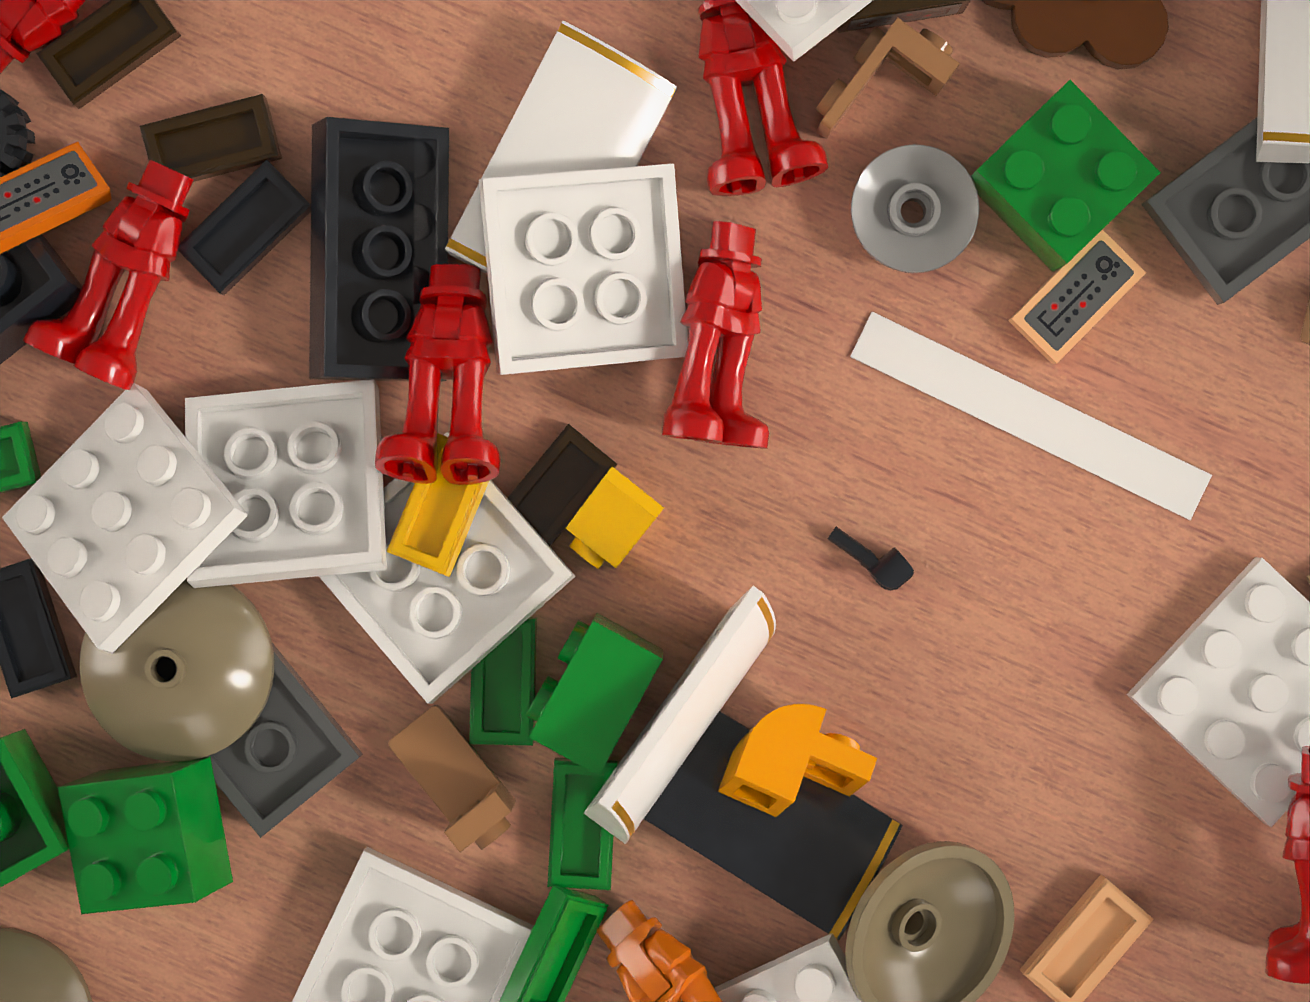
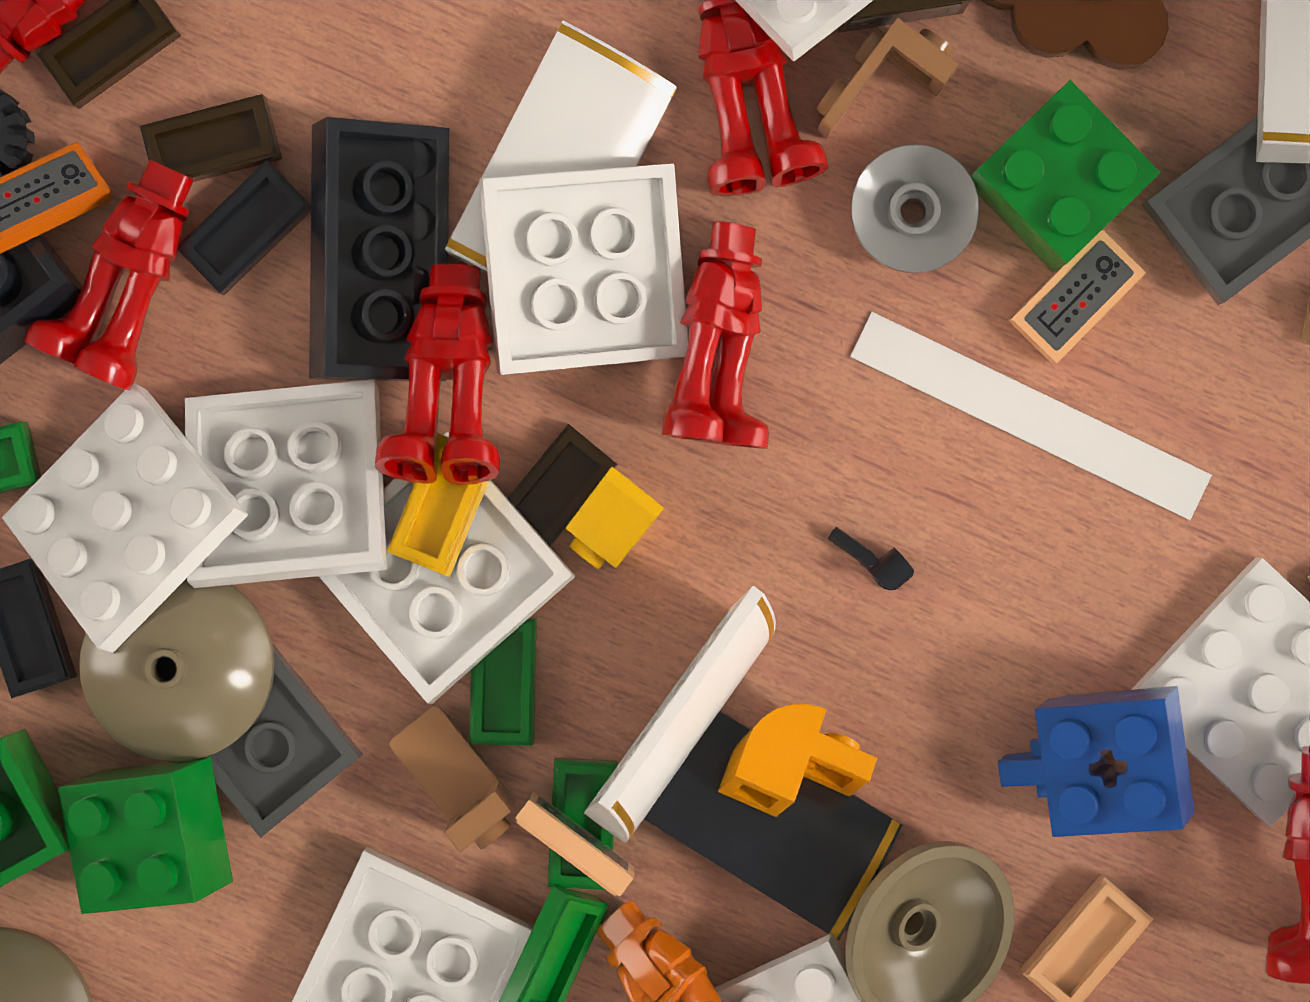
green brick [525,613,663,776] -> none
none -> light nougat tile [515,791,634,897]
none -> blue hinge [998,686,1195,837]

